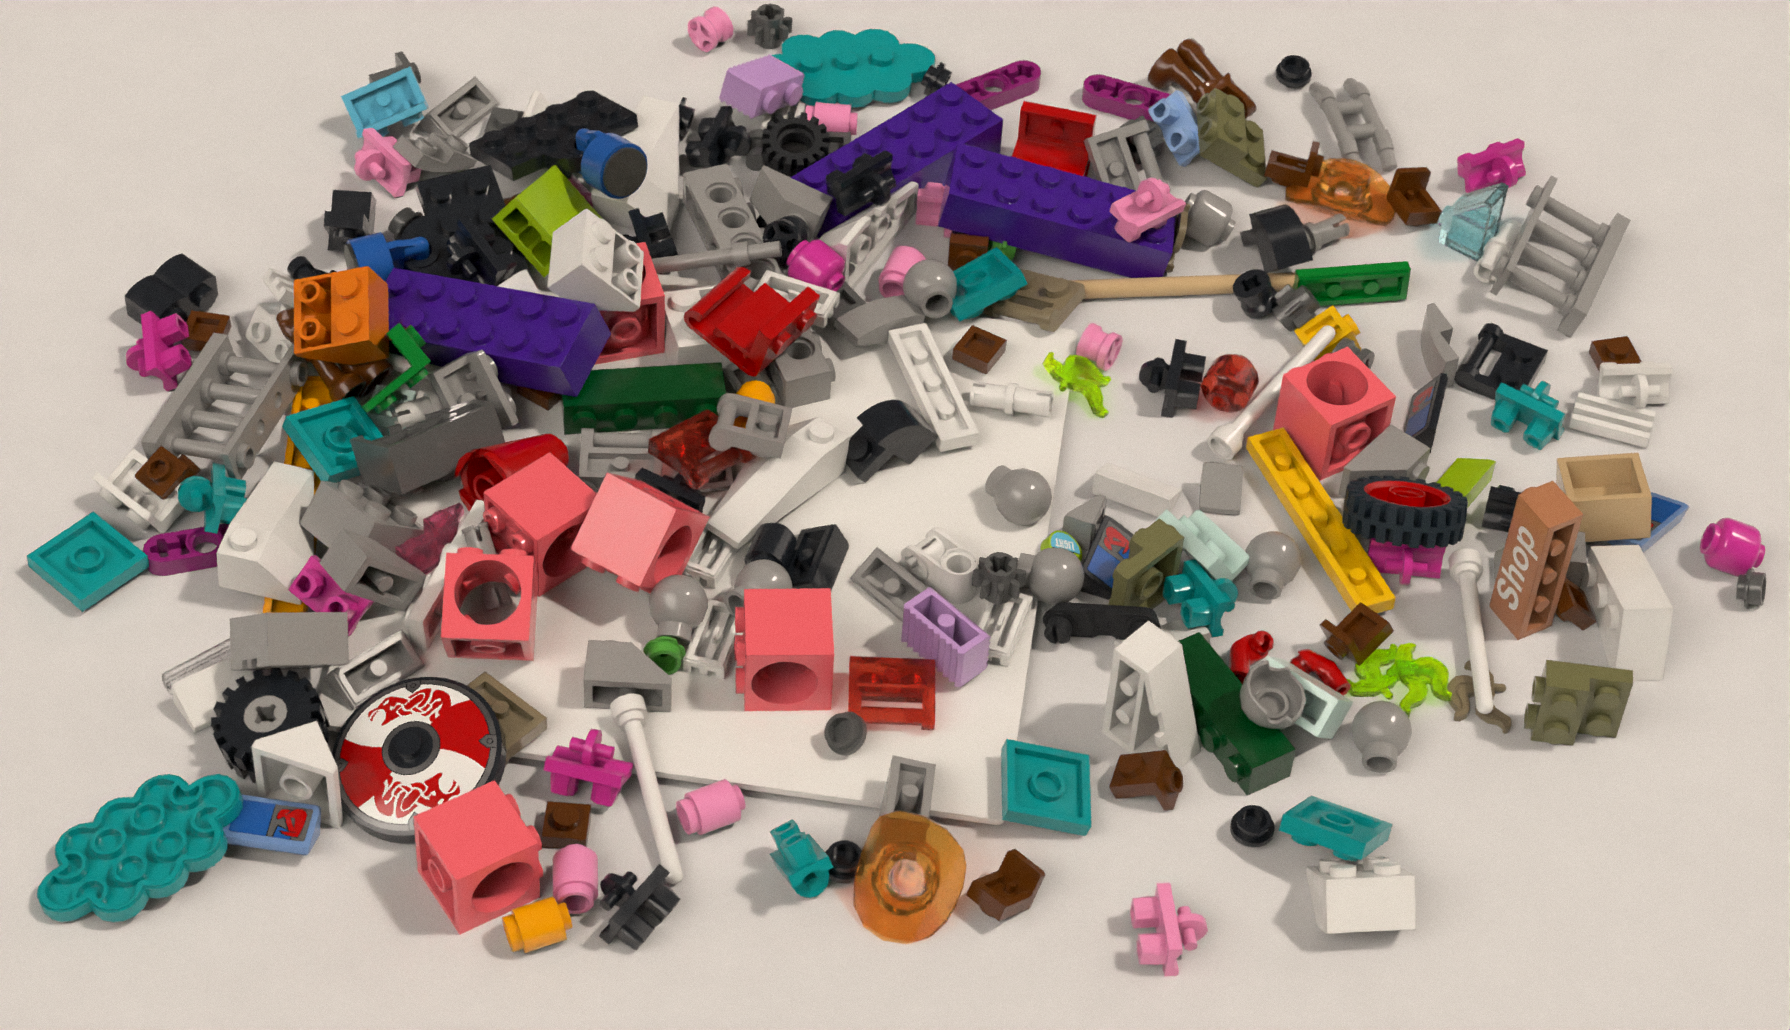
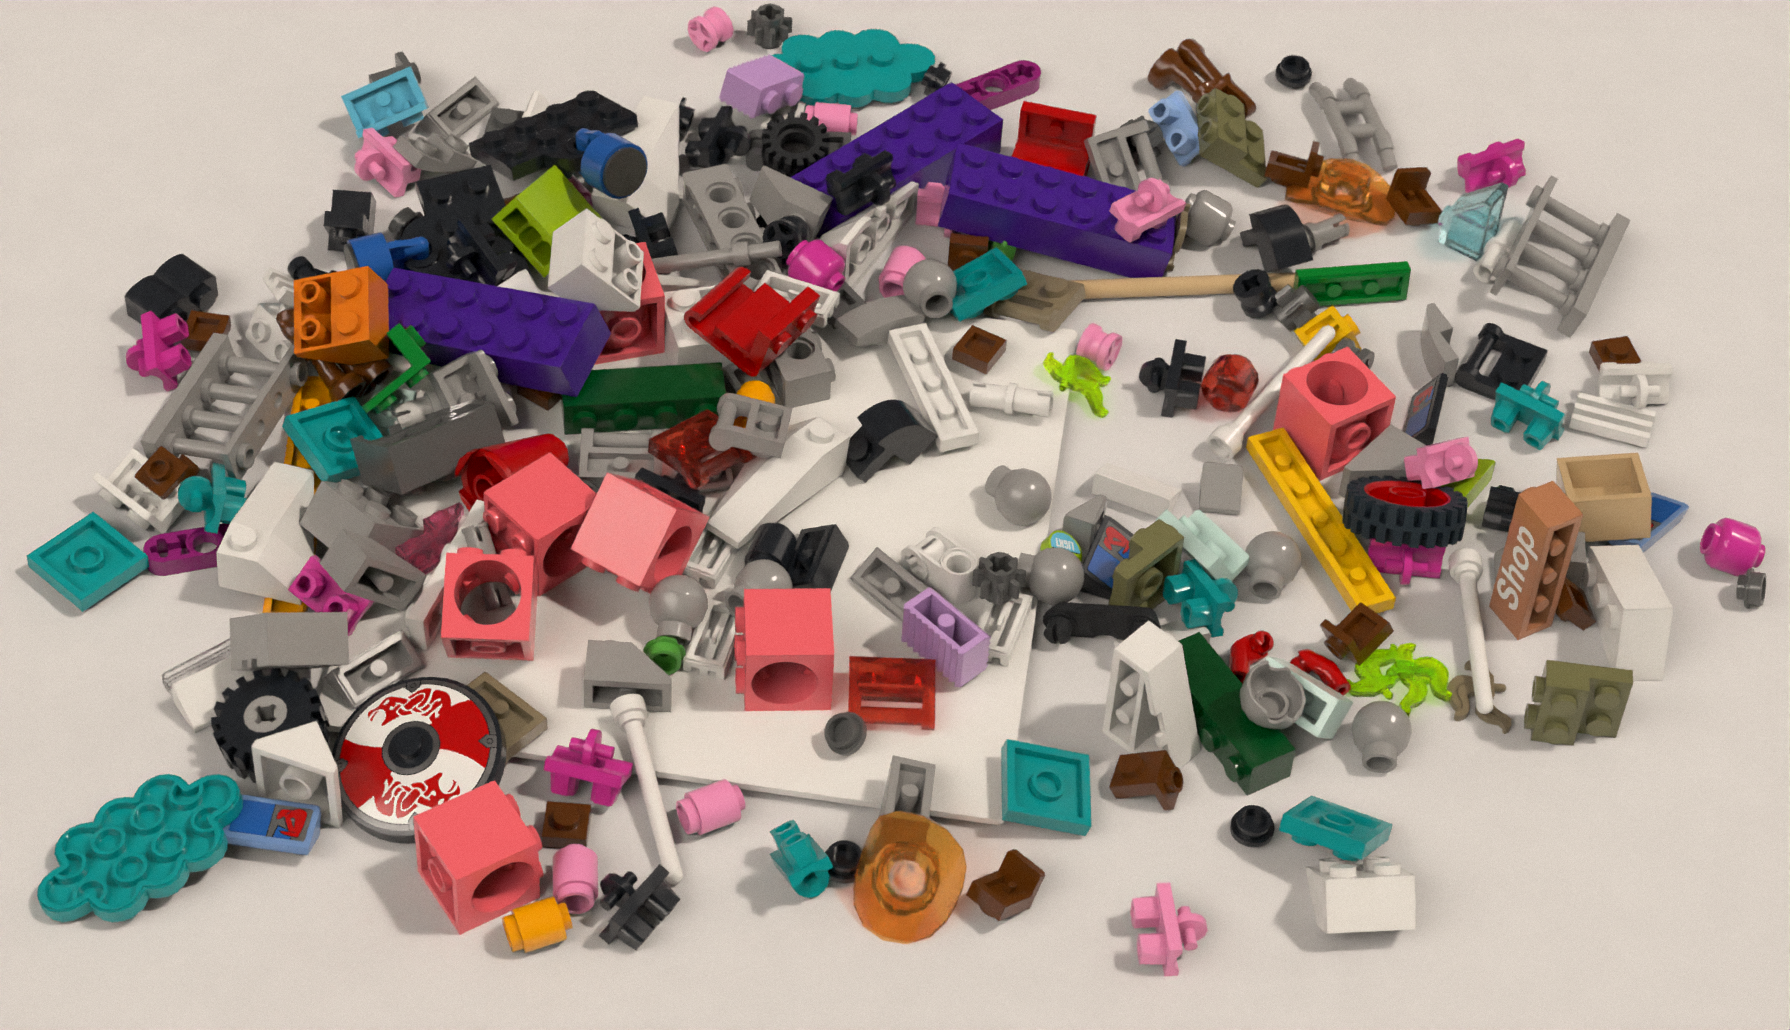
magenta beam [1082,74,1171,121] -> none
none -> bright pink hips [1404,437,1478,489]

